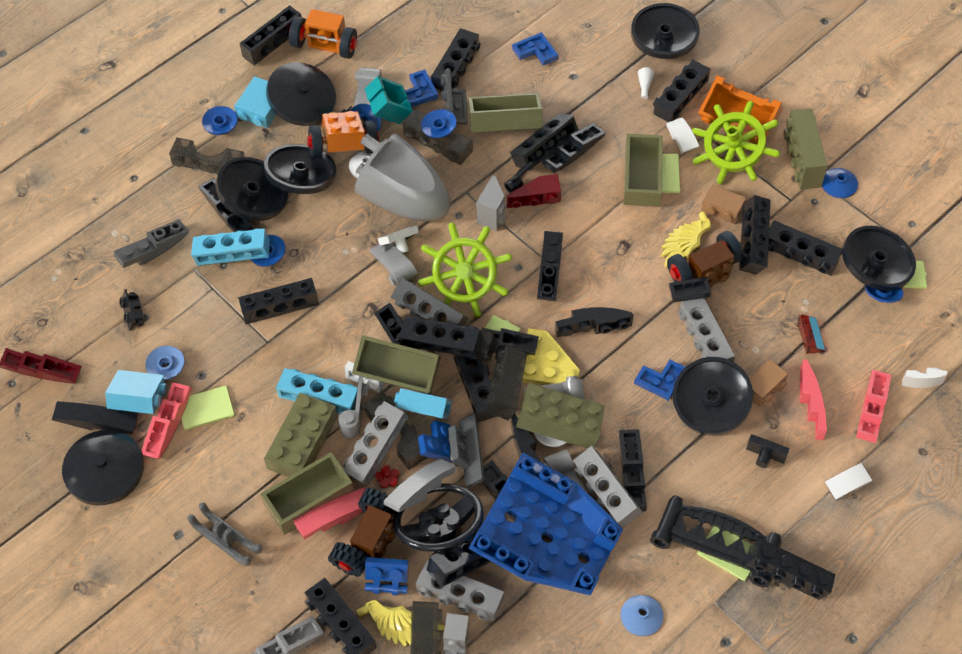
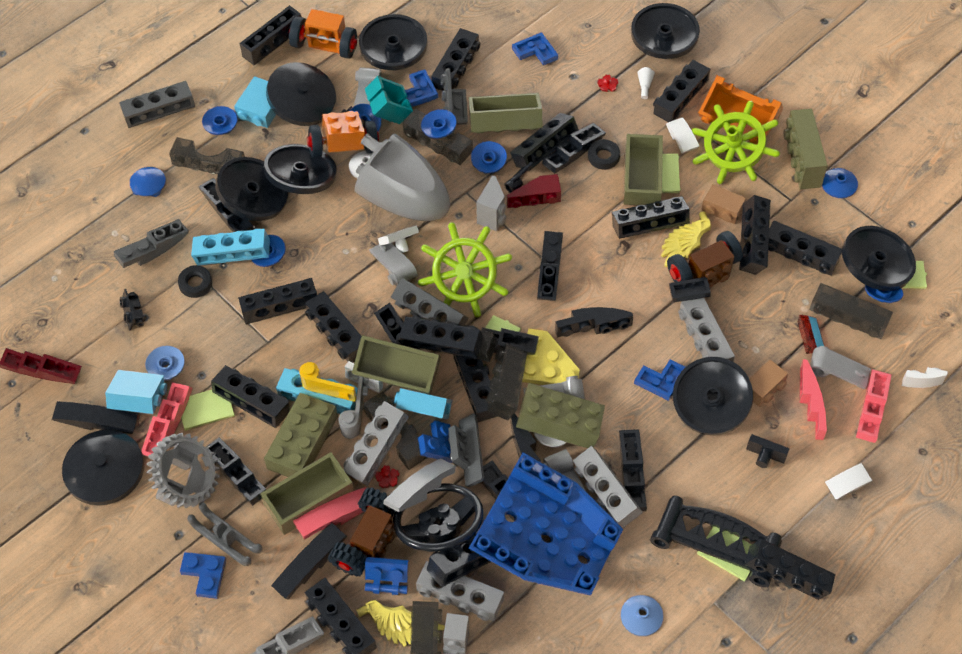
none -> dark grey brick [119,81,195,128]
none -> blue dish [130,167,166,197]
none -> light grey piece [147,433,220,508]
none -> black tyre [178,265,212,298]
none -> blue plate [180,552,226,599]
none -> black slope [208,437,267,506]
none -> black brick [211,365,290,428]
none -> black slope [271,523,347,600]
none -> yellow door [299,362,357,402]
none -> black brick [305,291,362,363]
none -> black dish [359,14,428,71]
none -> blue dish [471,141,507,173]
none -> black tyre [588,139,620,170]
none -> red plant [597,74,618,92]
none -> black brick [612,196,690,239]
none -> clear smoke brick [809,283,893,339]
none -> light grey door [810,346,871,389]

